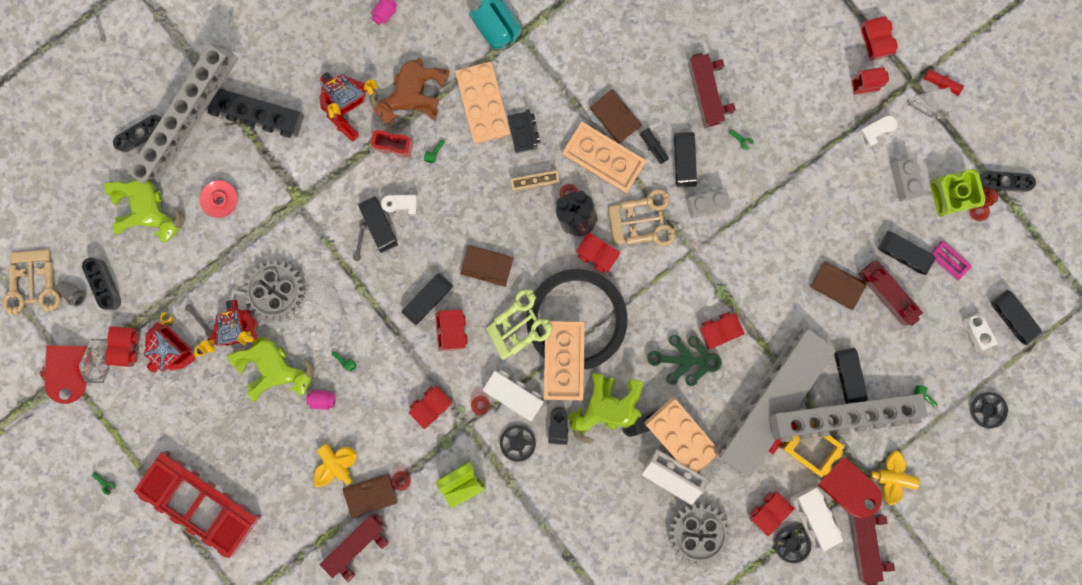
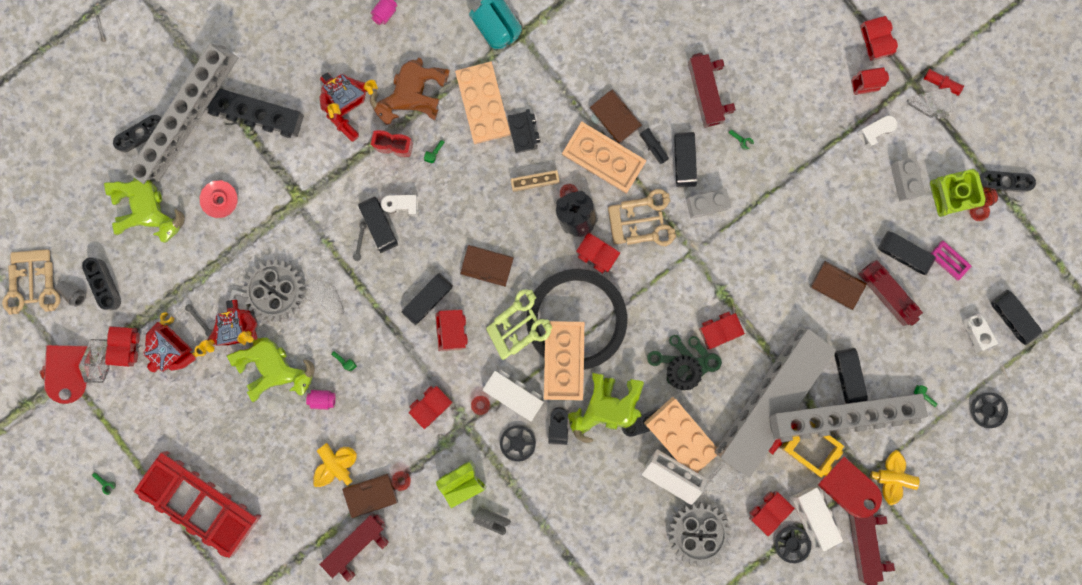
none -> dark grey hinge [473,506,511,535]
none -> black tyre [666,355,703,390]

